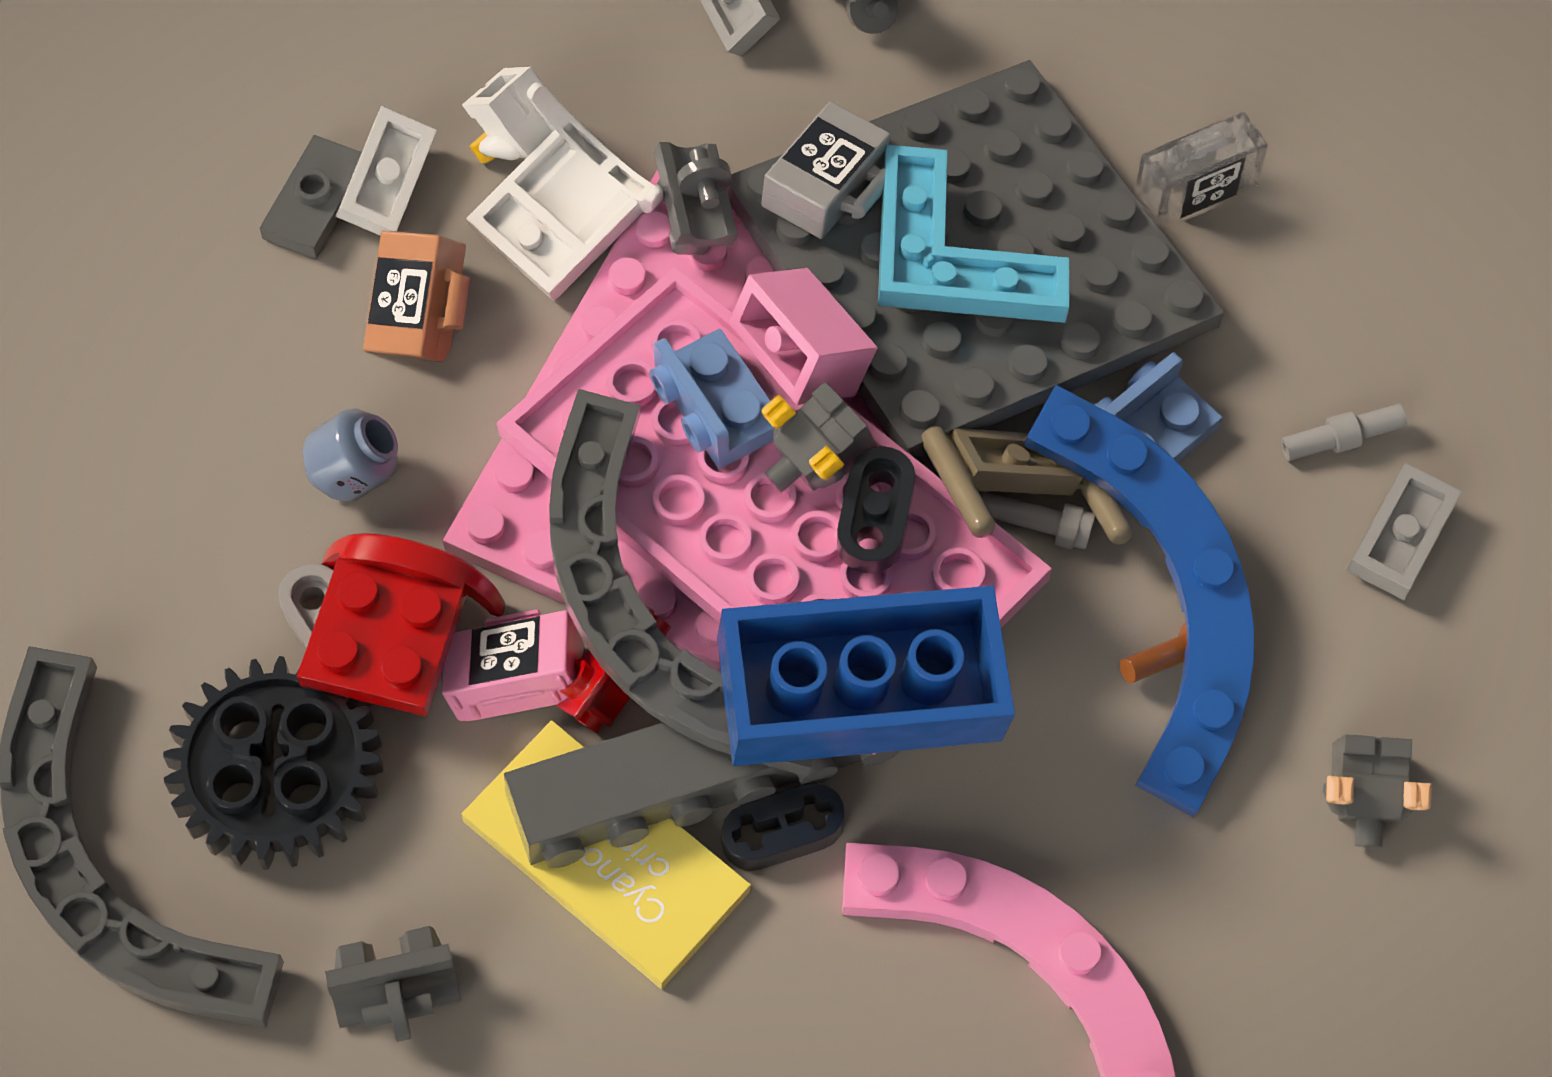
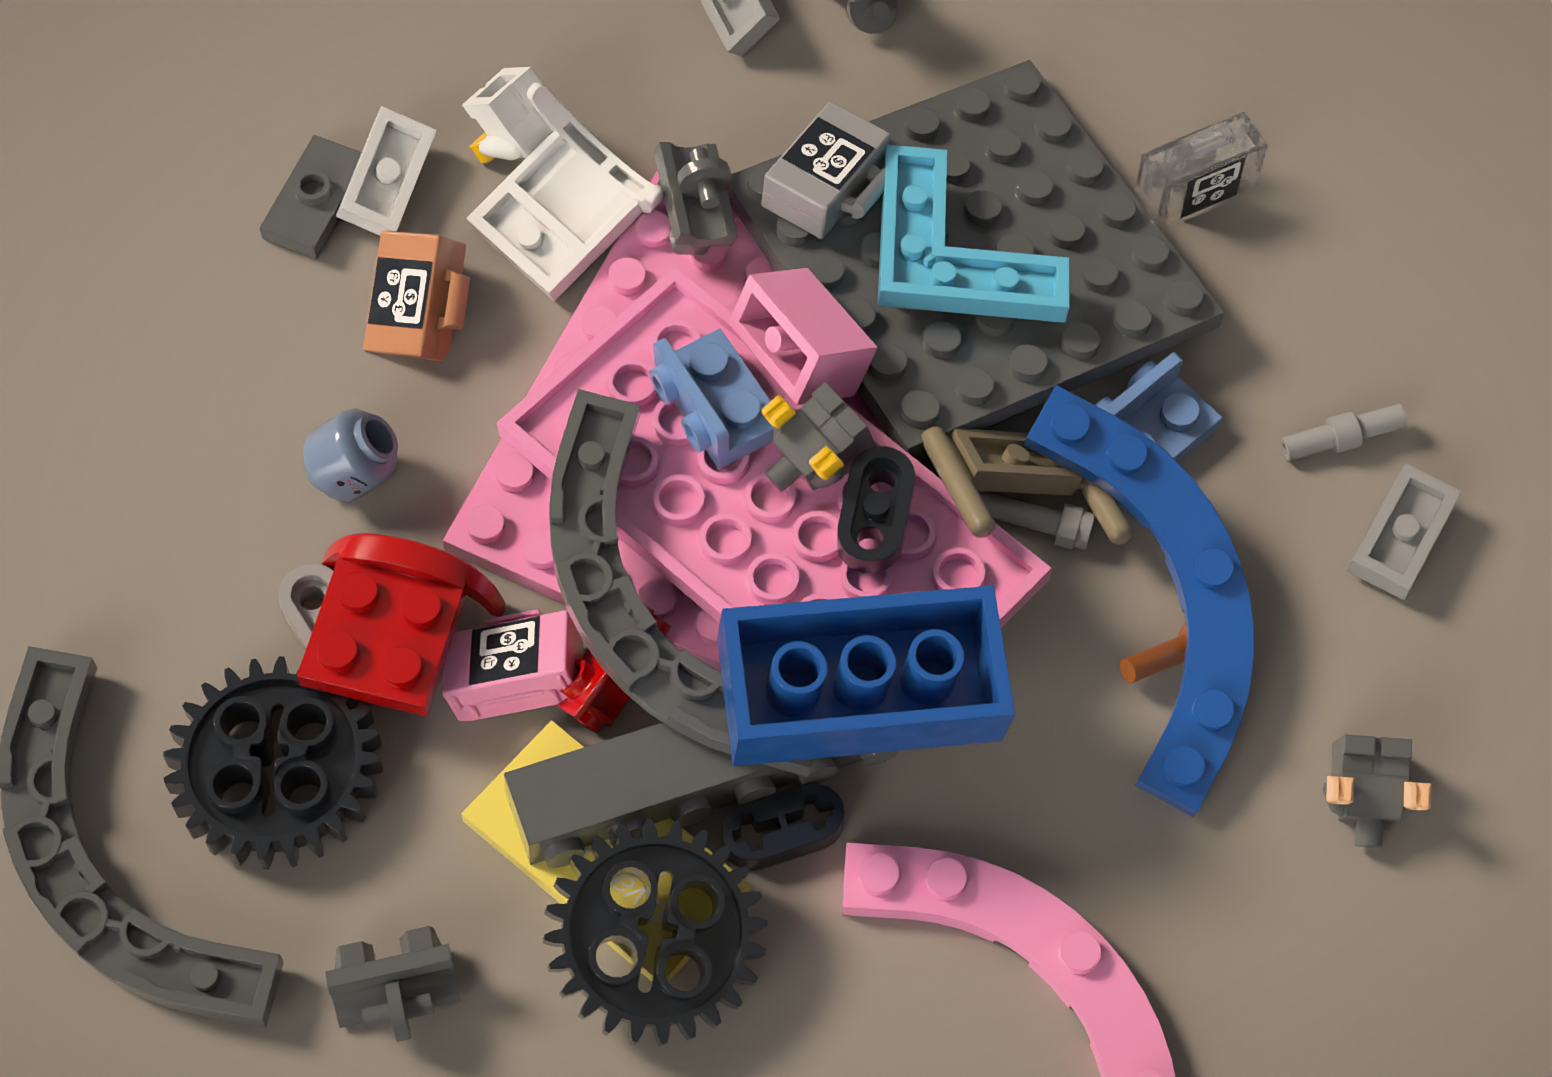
none -> black gear [542,818,768,1046]

